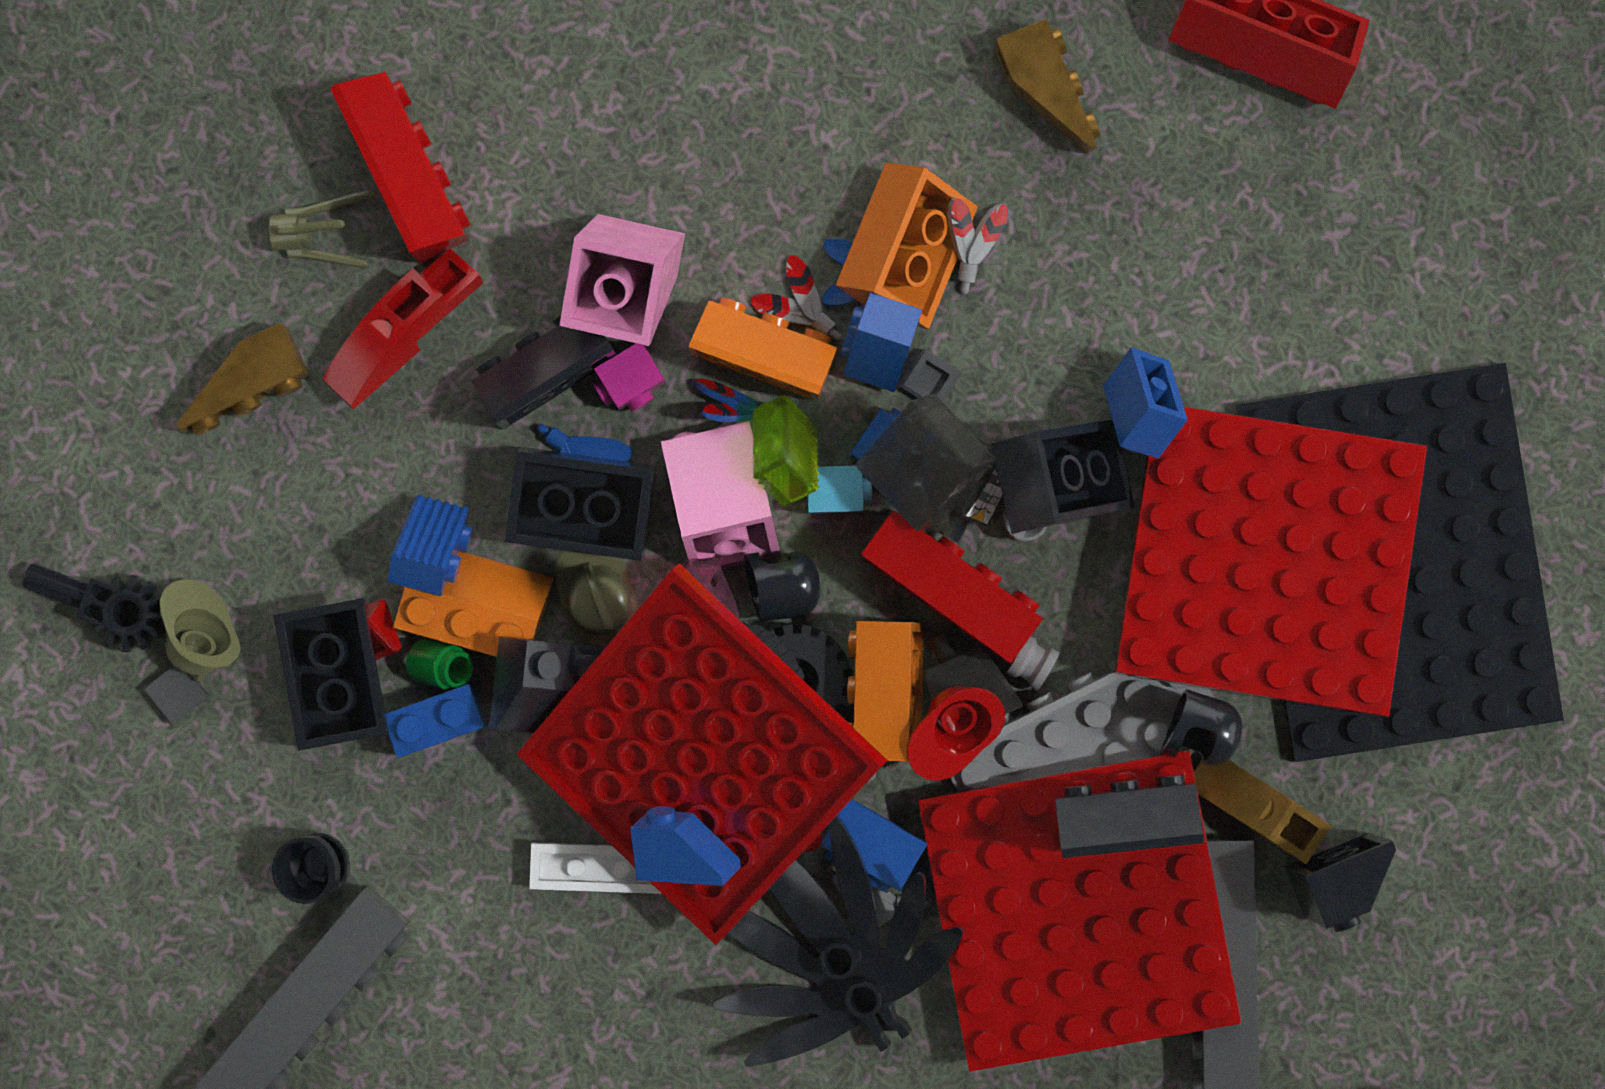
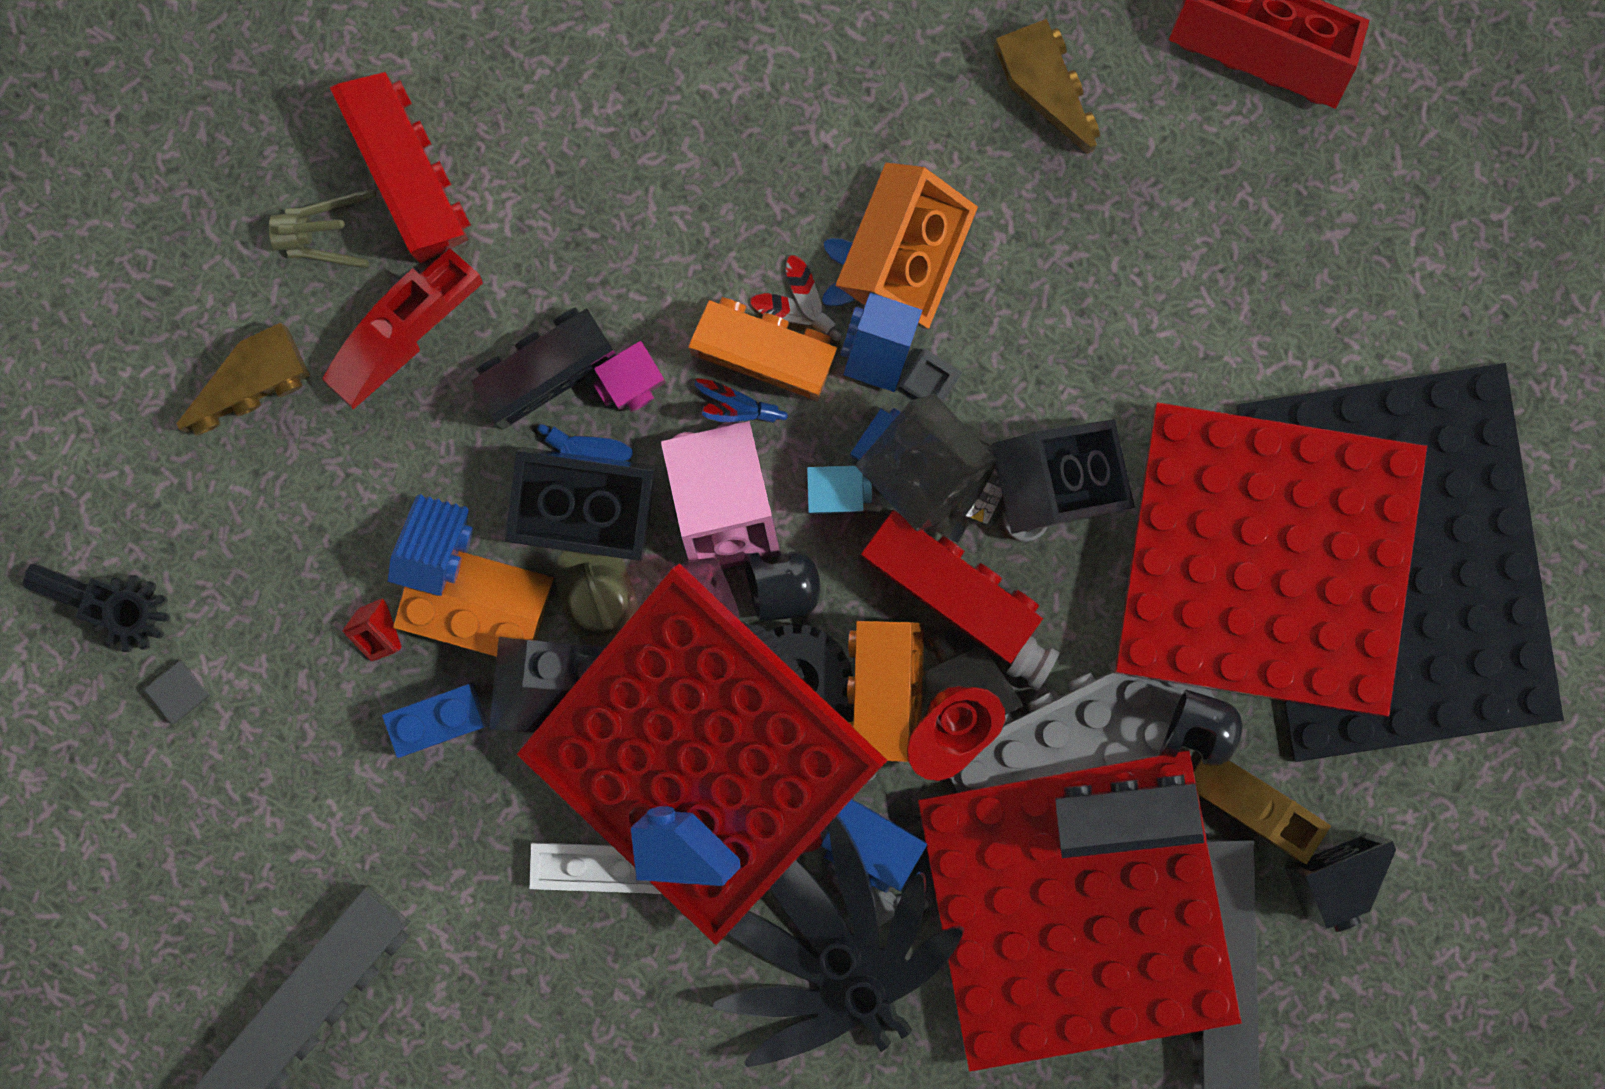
olive piece [159,579,241,682] -> none
black helmet [271,832,350,904] -> none
black slope [273,598,389,751] -> none
green brick [406,638,473,690] -> none
bright pink slope [559,214,685,346] -> none
clear neon green brick [752,395,819,506] -> none
piece [947,197,1008,295] -> none
blue brick [1103,347,1187,459] -> none

